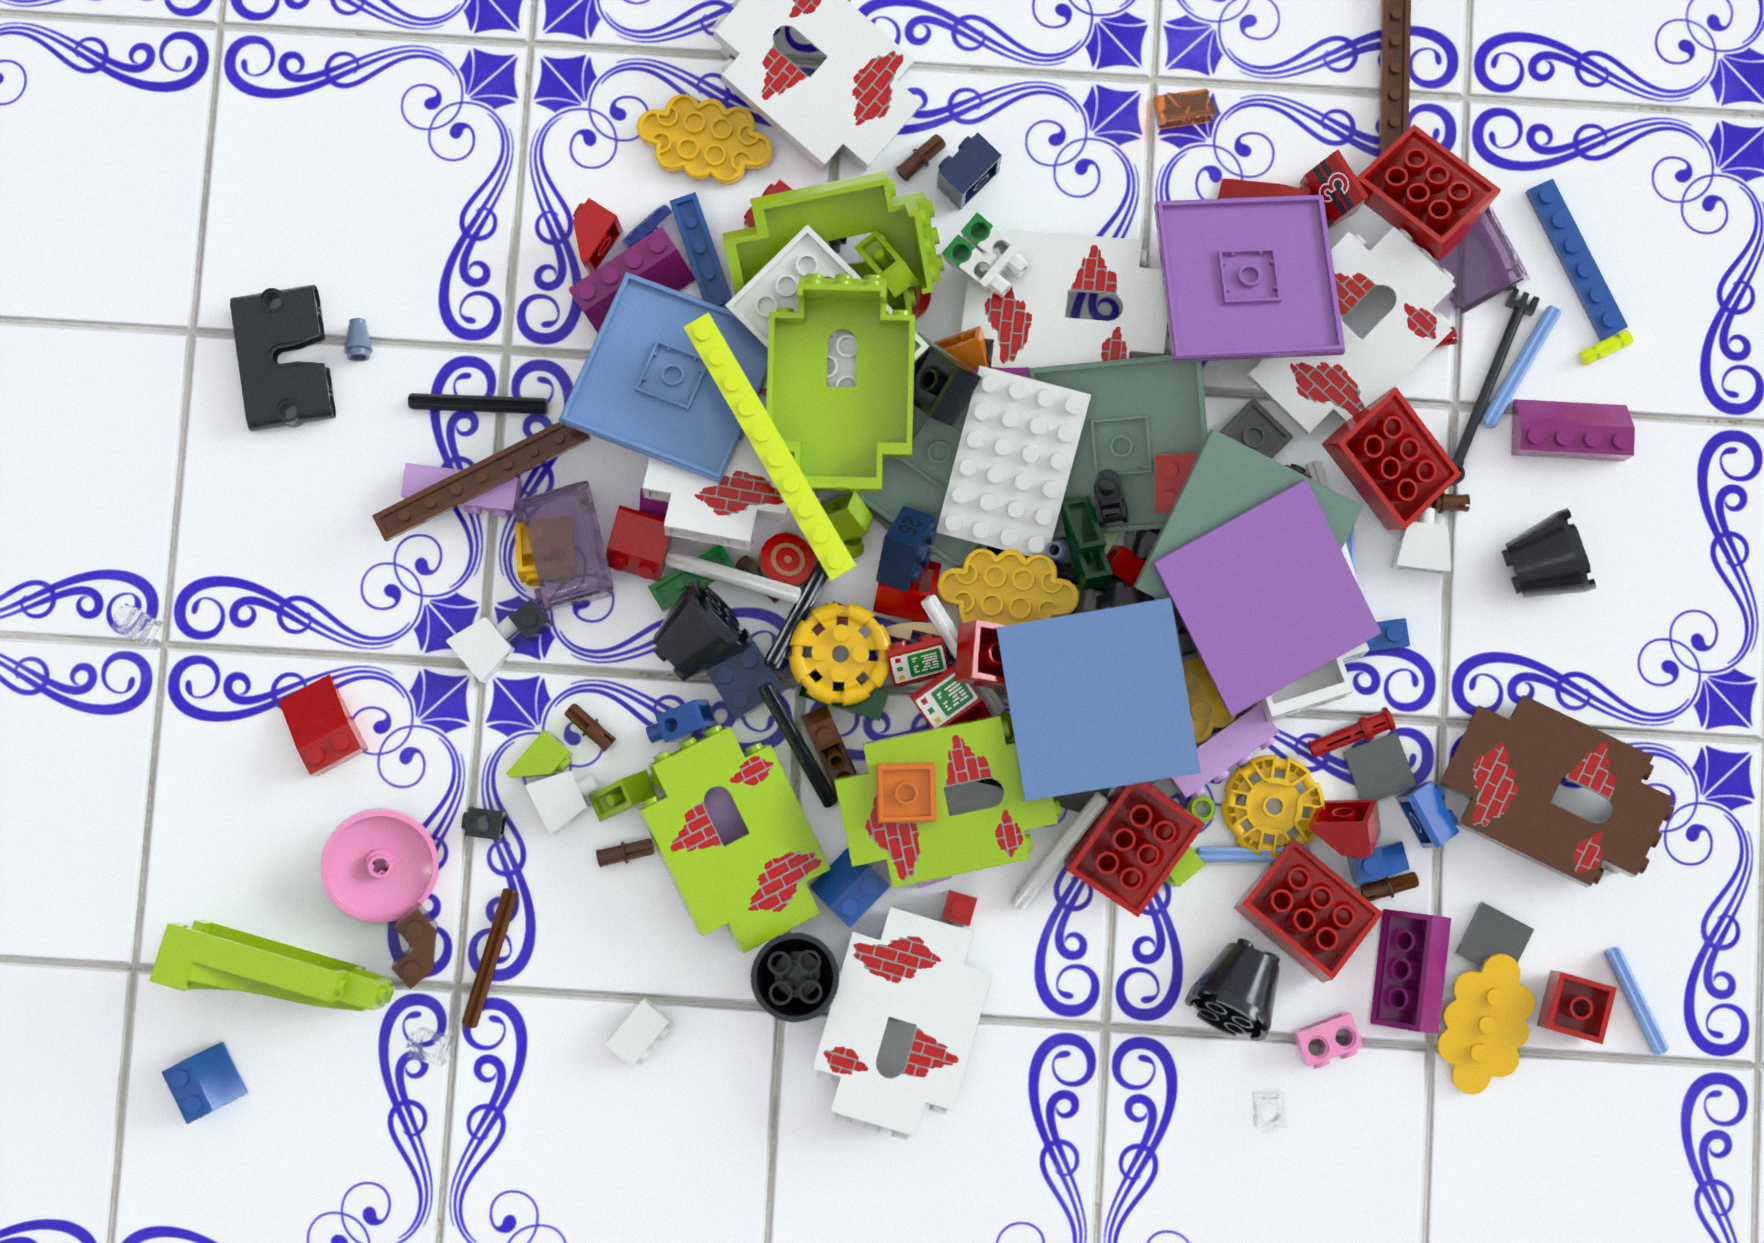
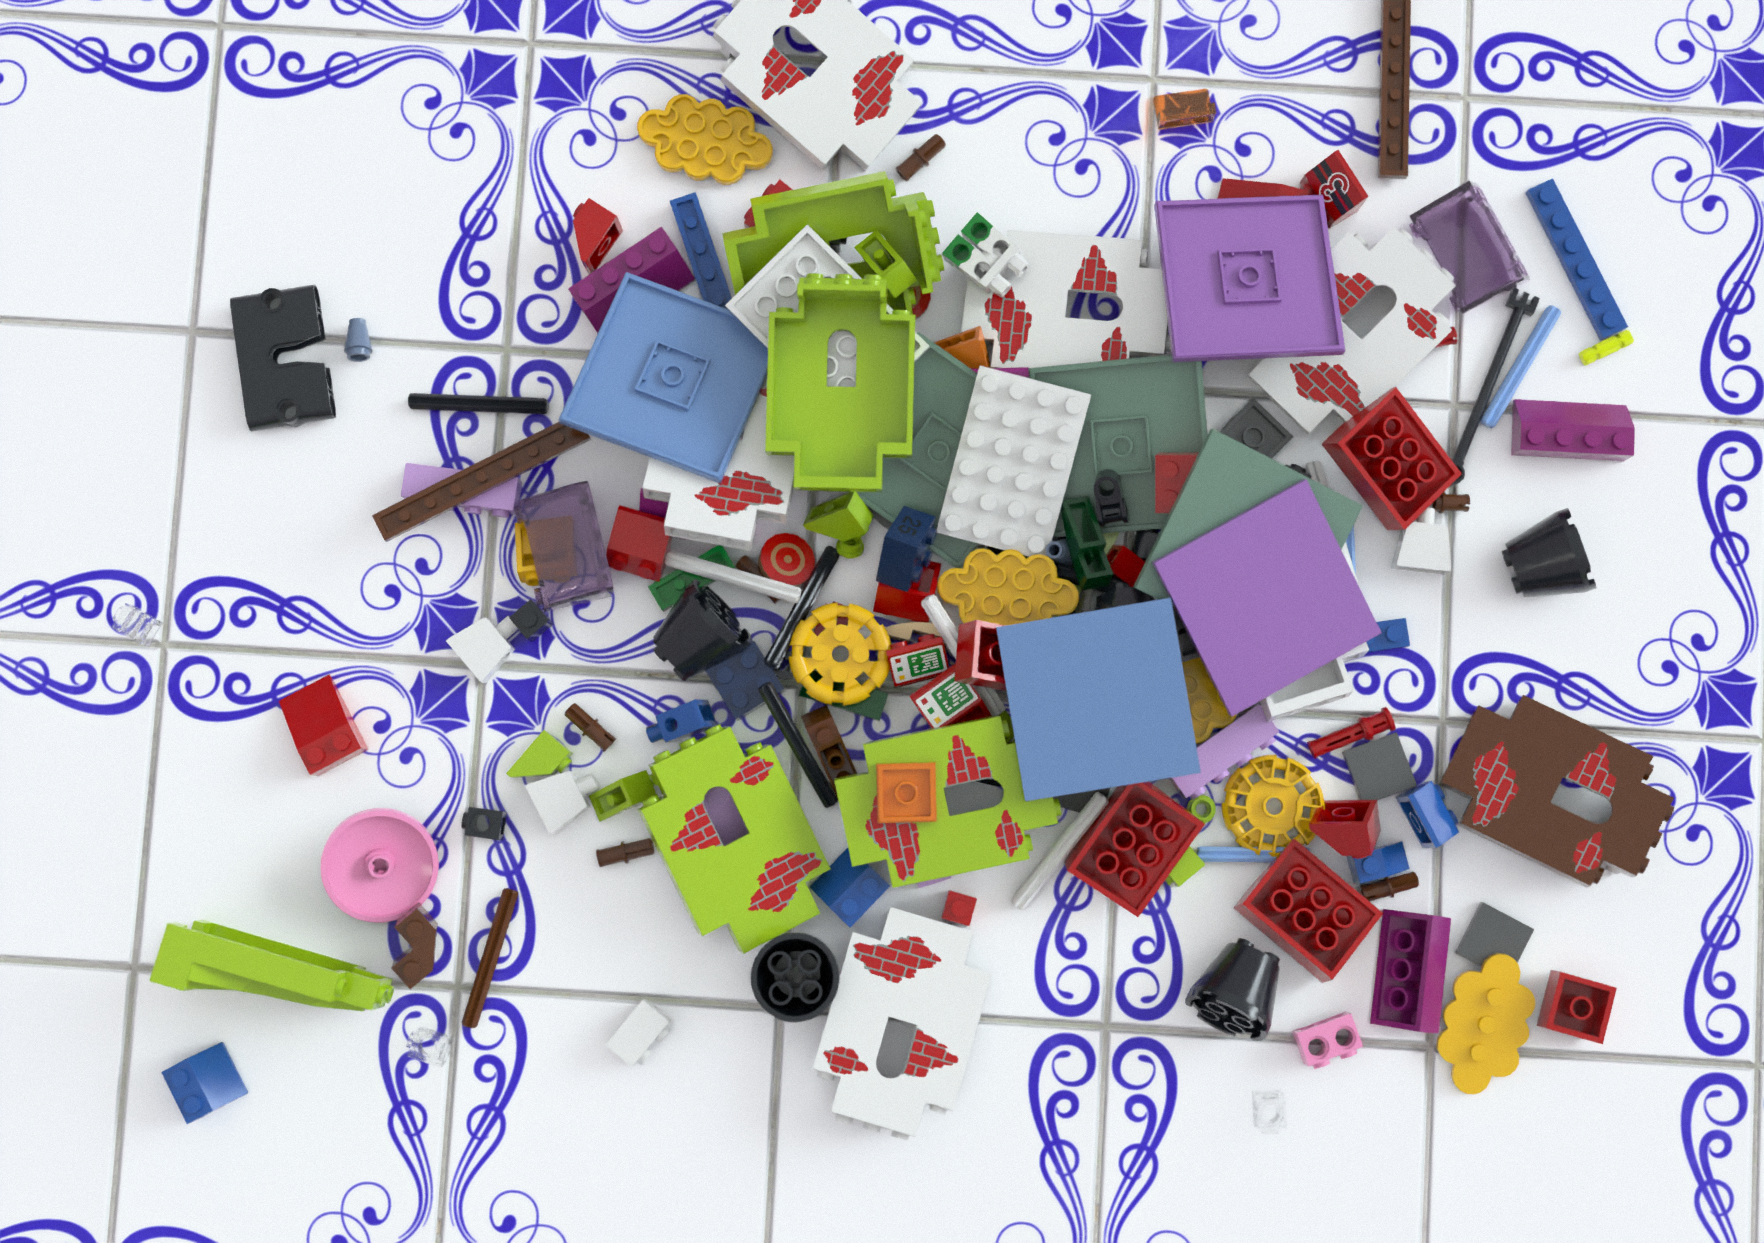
clear blue plate [621,204,672,249] -> none
neon yellow plate [683,312,857,581] -> none
black slope [913,342,982,427] -> none
dark blue brick [937,132,1002,210] -> none
red slope [1357,124,1501,262] -> none
light blue axle [1604,946,1669,1055] -> none

